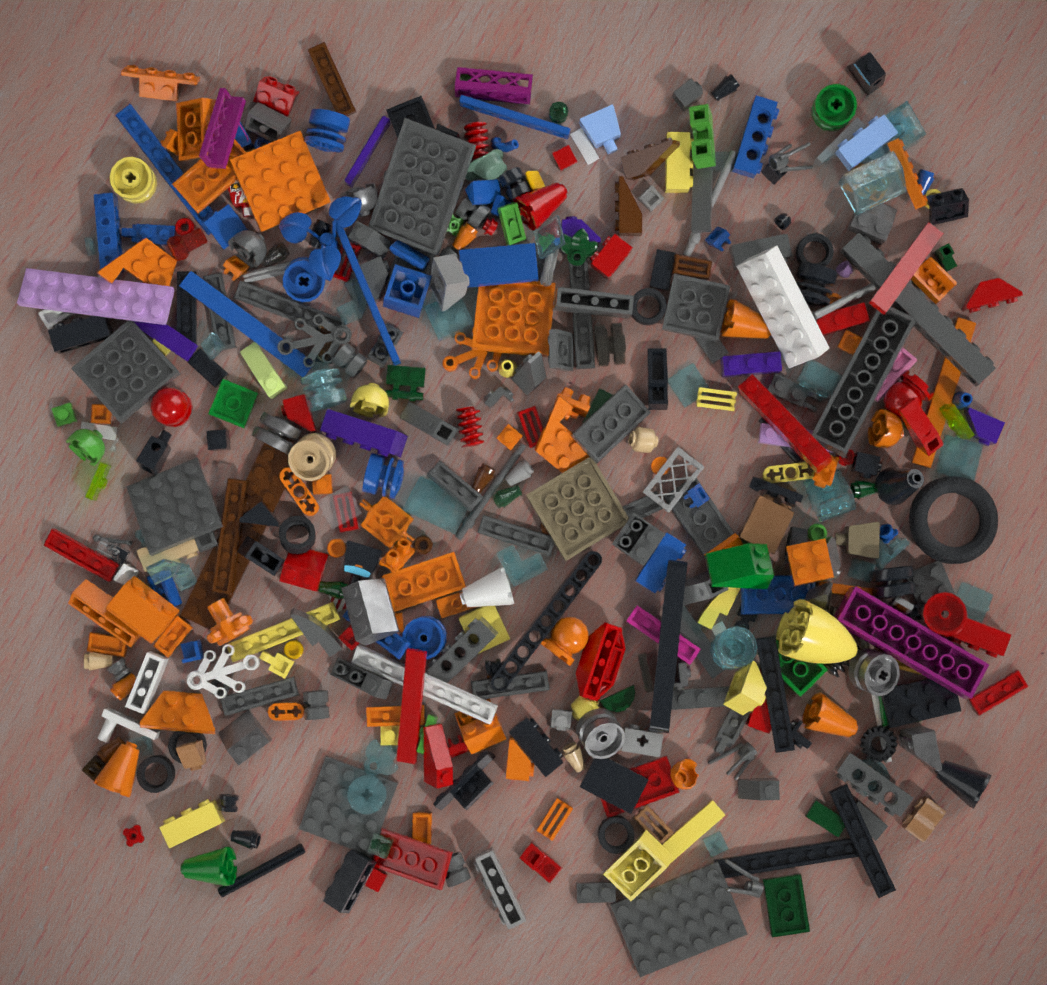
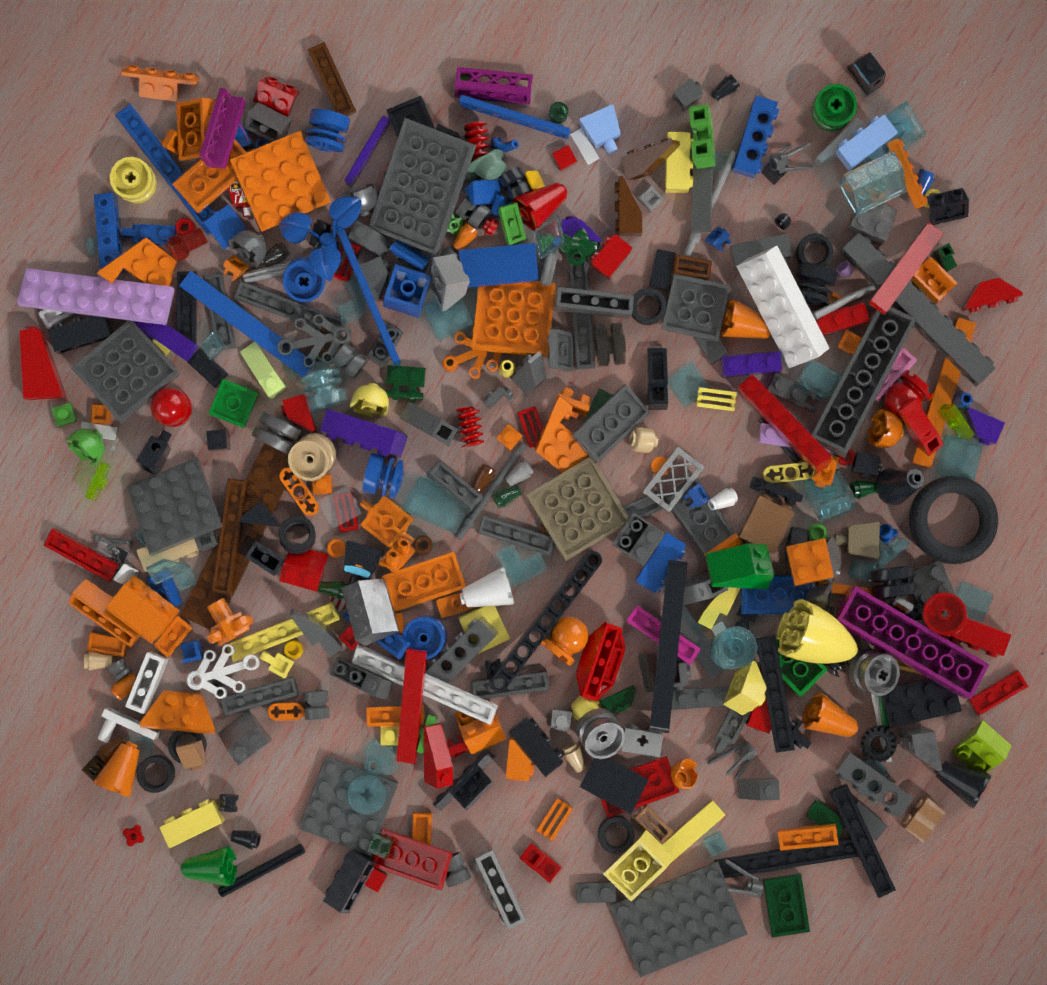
none -> red slope [19,326,66,401]
none -> white cone [708,488,738,510]
none -> orange plate [778,824,838,851]
none -> lime slope [952,720,1012,773]

